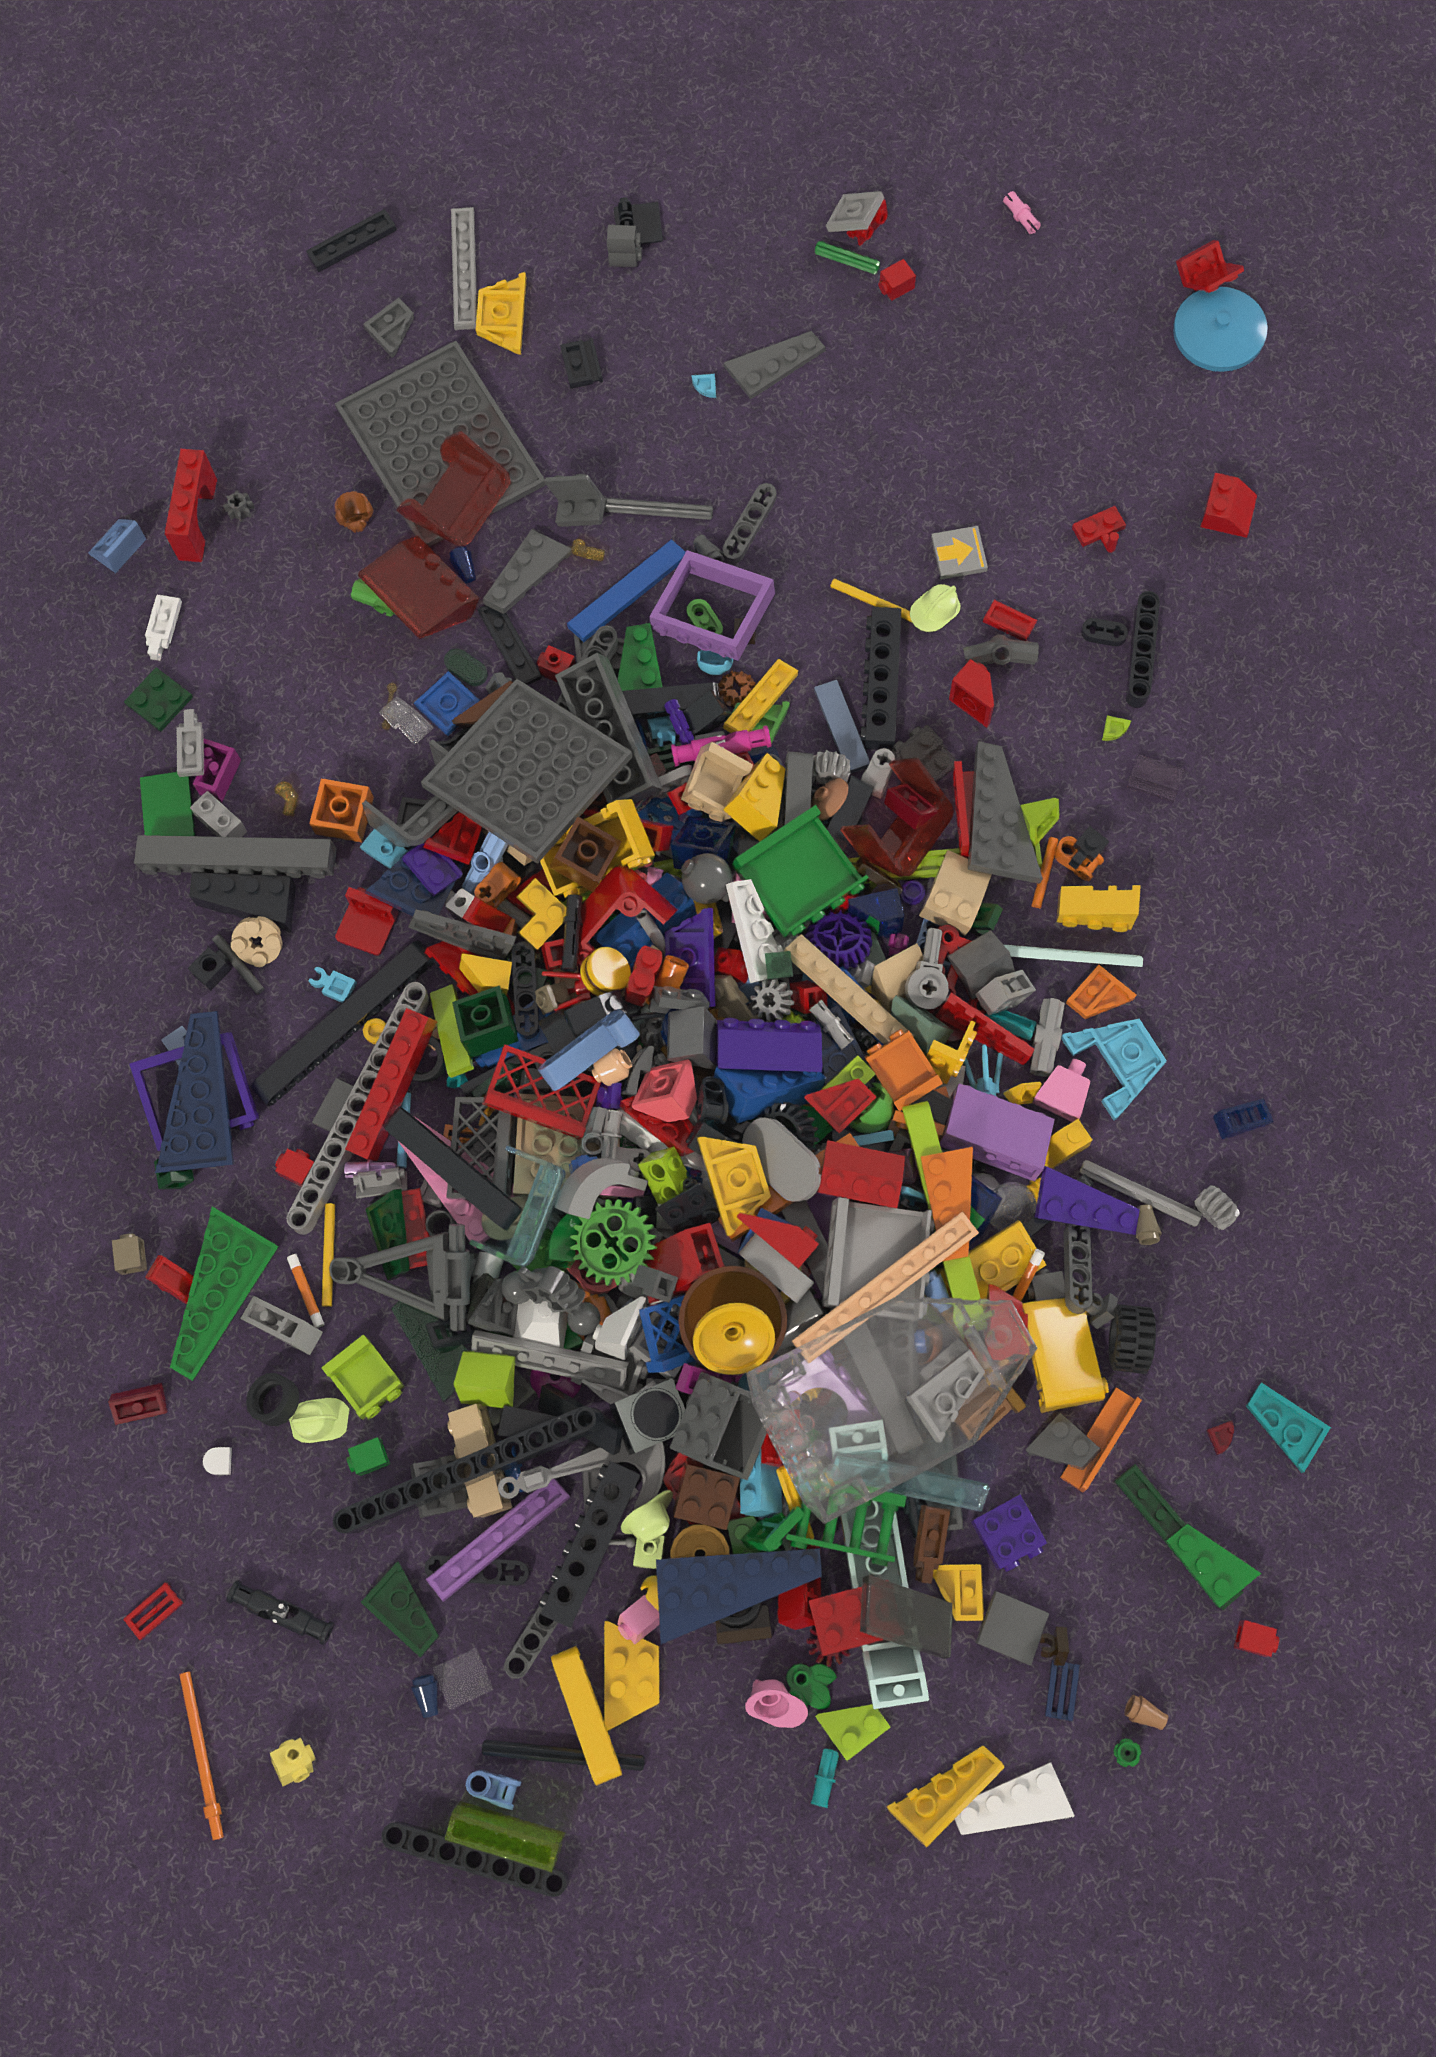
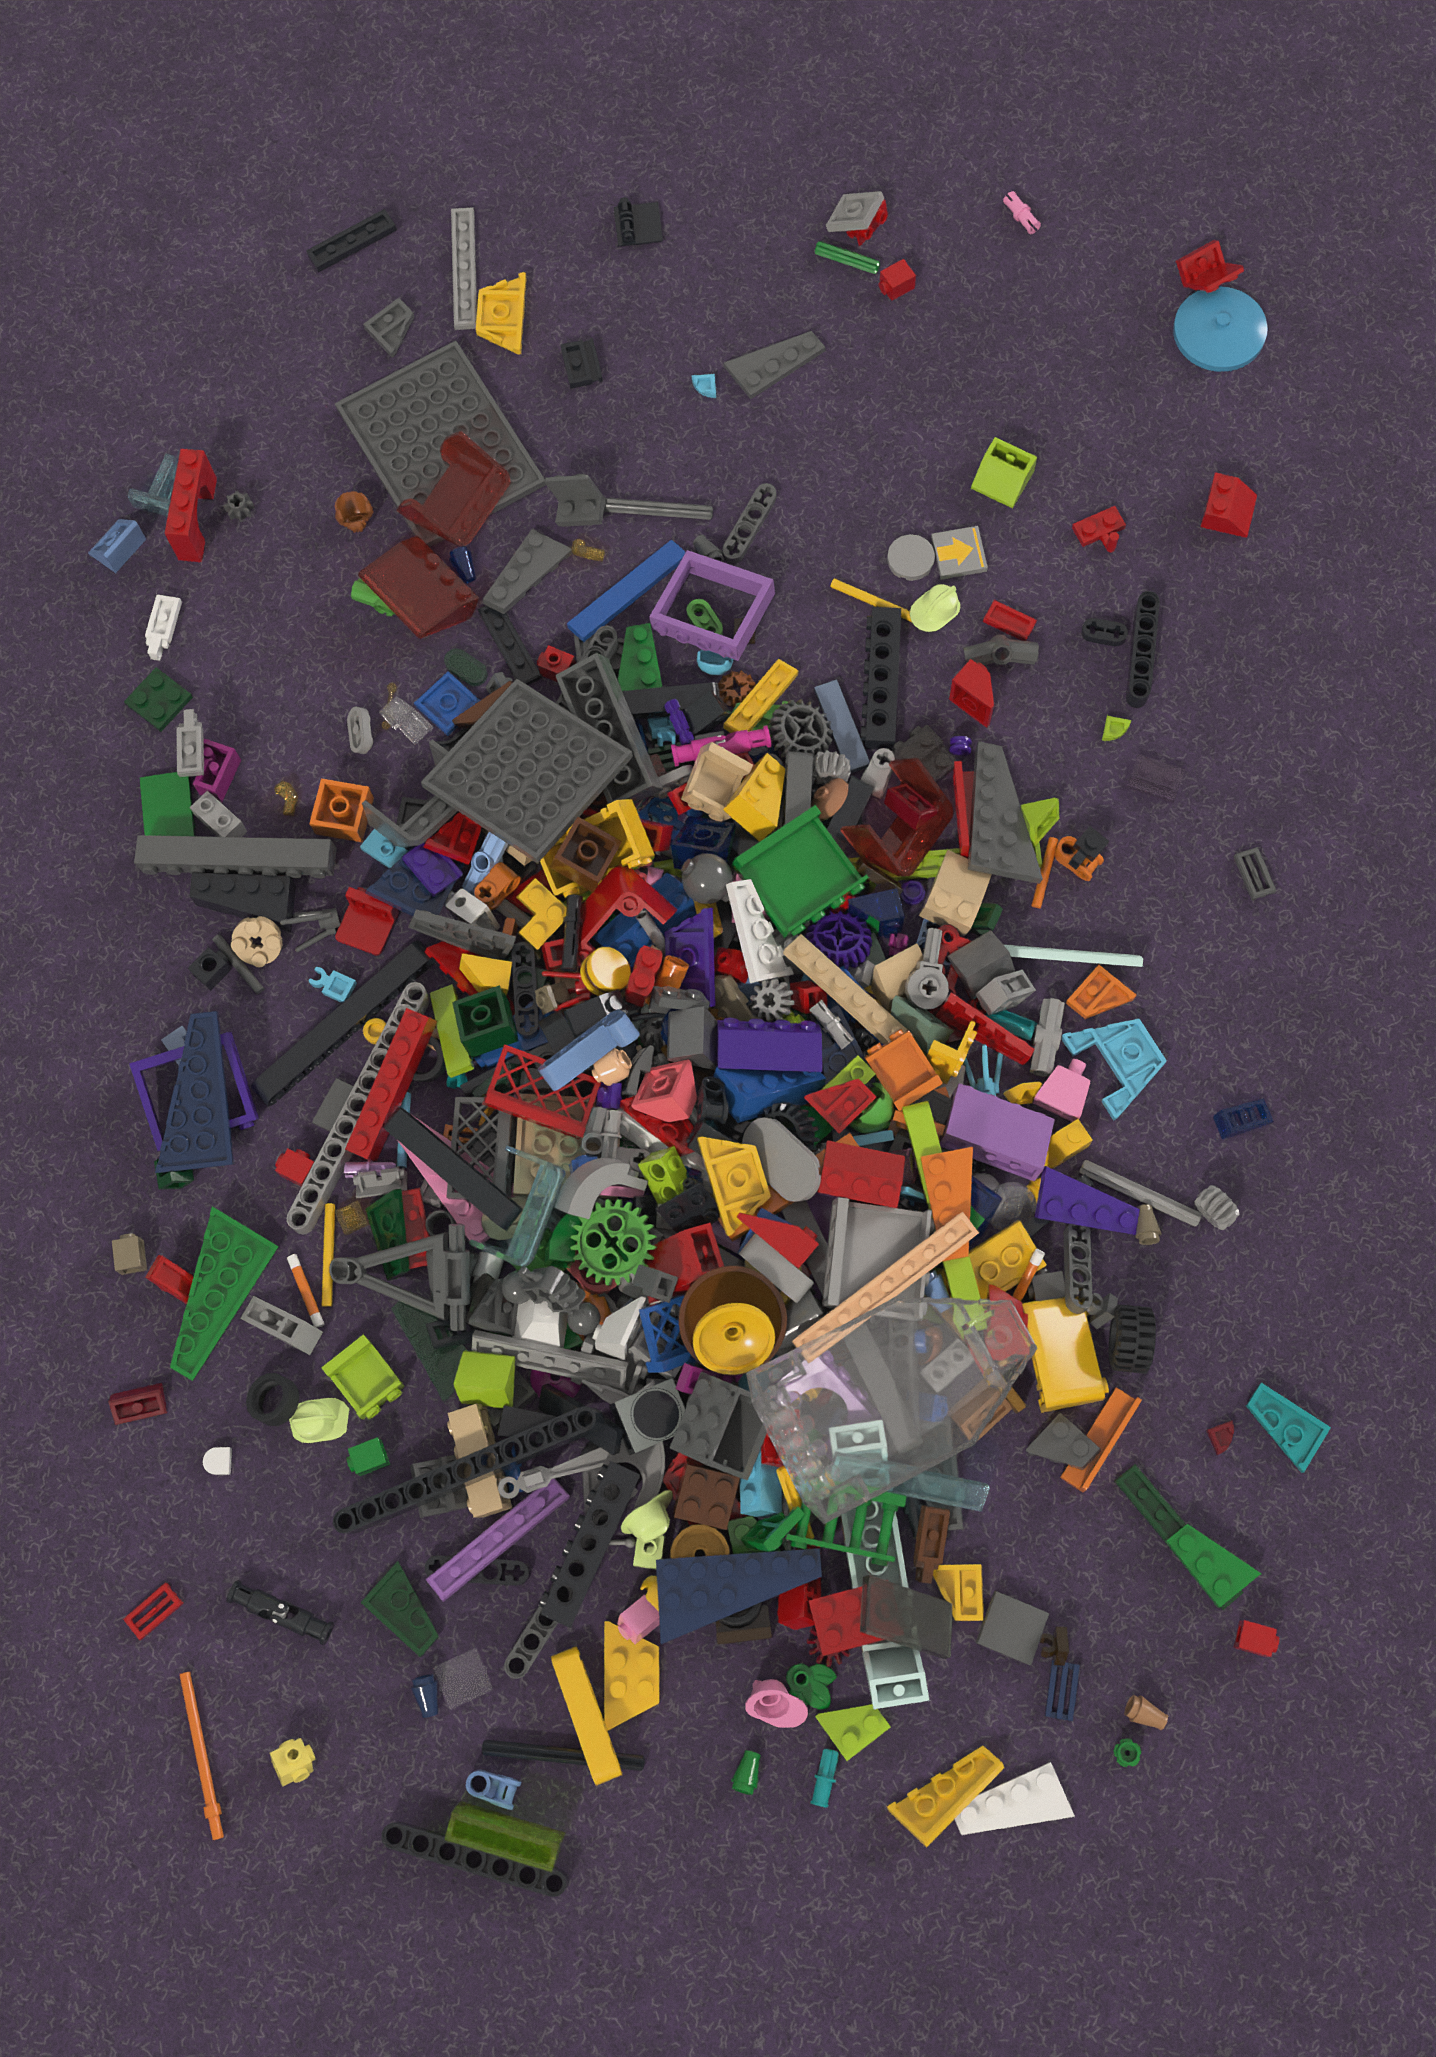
red tile [462,896,512,933] -> none
dark grey brick [607,225,642,267] -> none
clear green plate [764,951,793,979] -> none
light grey wing [906,1349,985,1443] -> none
dark purple brick [972,1495,1047,1572] -> none
yellow wedge [1056,885,1141,932] -> none
none -> clear light blue bracket [127,454,178,517]
none -> dark grey plant [280,908,341,952]
none -> clear yellow tile [334,1200,369,1236]
none -> light grey plate [347,707,373,754]
none -> green cone [731,1750,761,1795]
none -> dark grey gear [768,699,833,758]
none -> light grey tile [887,534,935,581]
none -> dark purple bush [949,736,972,756]
none -> lime slope [971,437,1037,508]
none -> dark grey tile [1233,847,1276,901]

